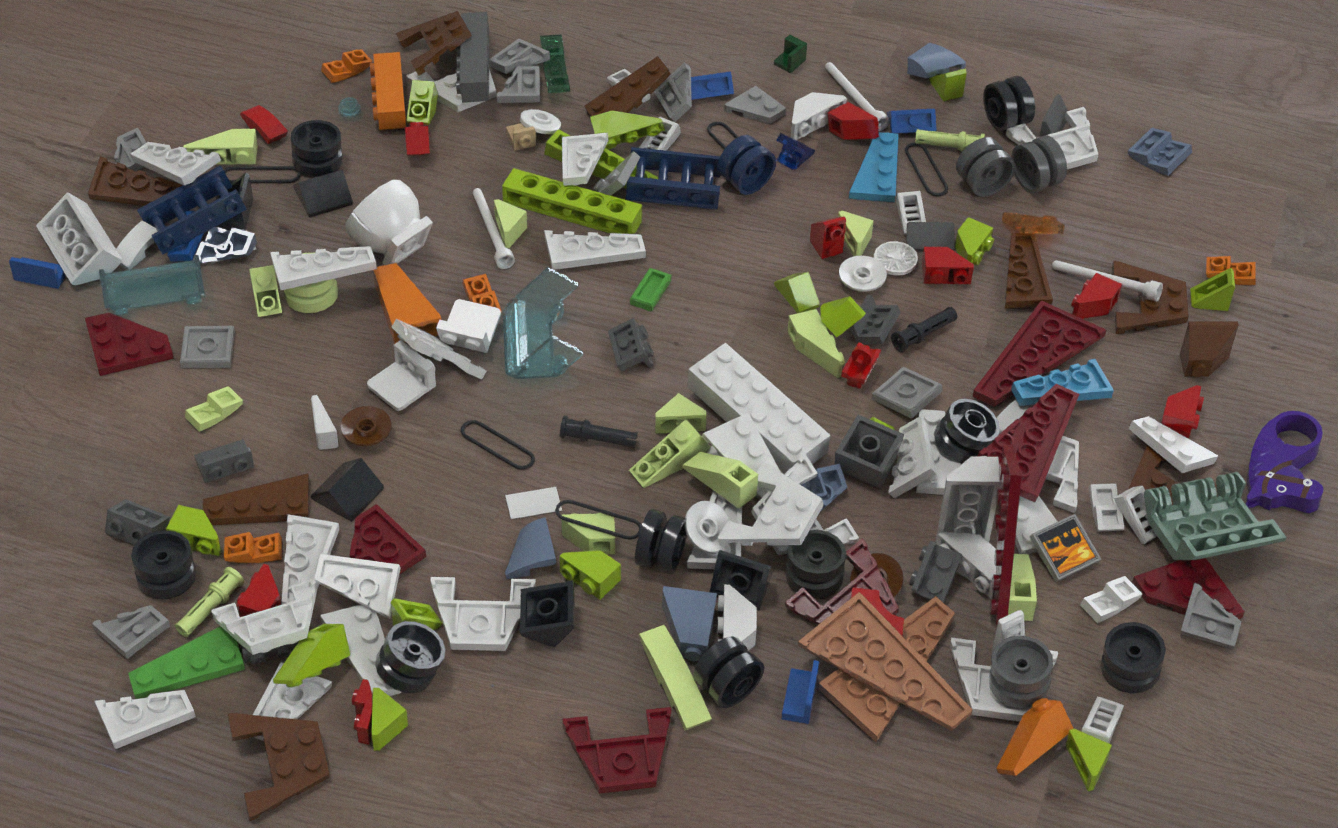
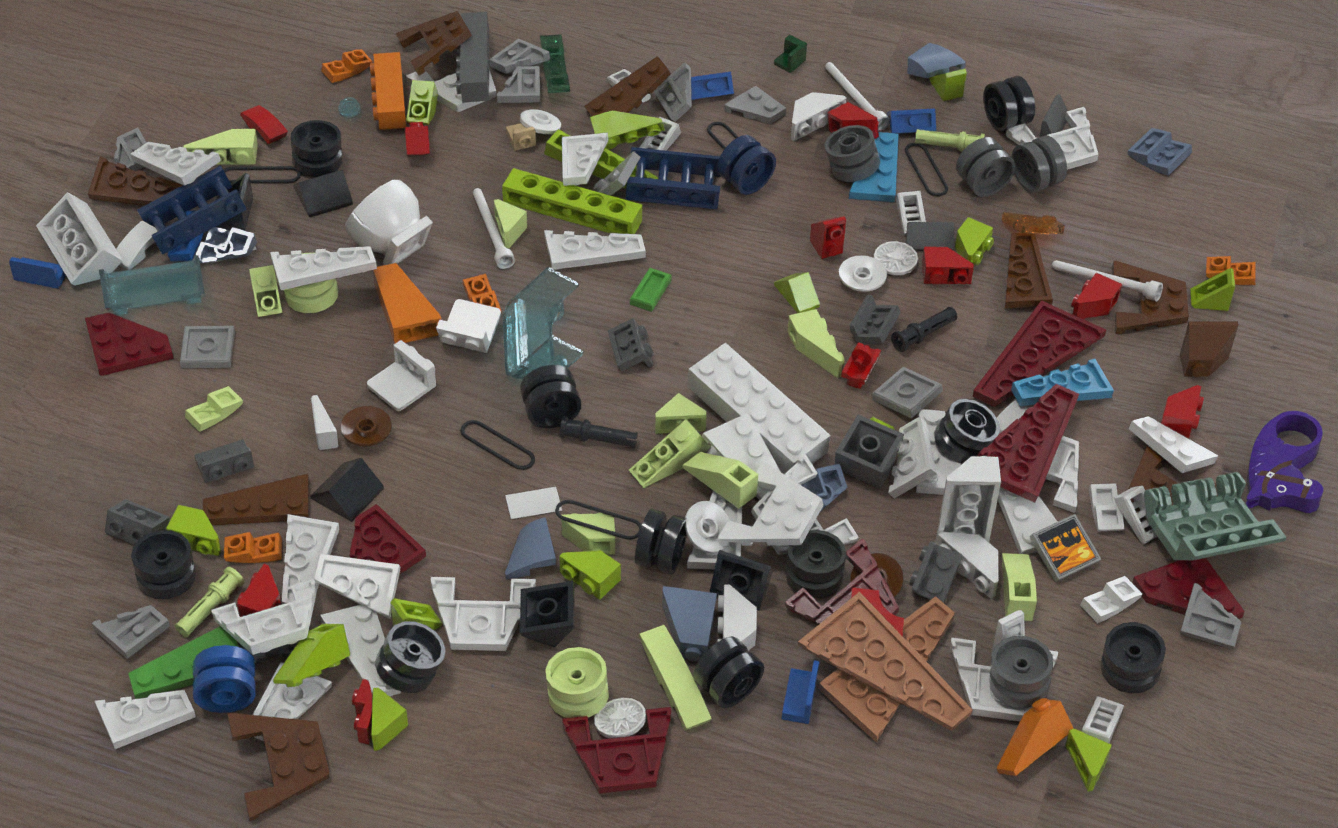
white wing [392,319,487,379] -> none
clear blue slope [776,132,815,170] -> none
lime slope [820,296,866,337] -> none
yellowish green slope [838,211,874,256] -> none
dark red wing [989,445,1022,625] -> none
none -> blue wheel [193,645,256,713]
none -> black wheel [520,365,581,428]
none -> yellowish green wheel [545,647,609,718]
none -> white wheel [594,698,646,738]
none -> dark grey wheel [824,125,880,182]

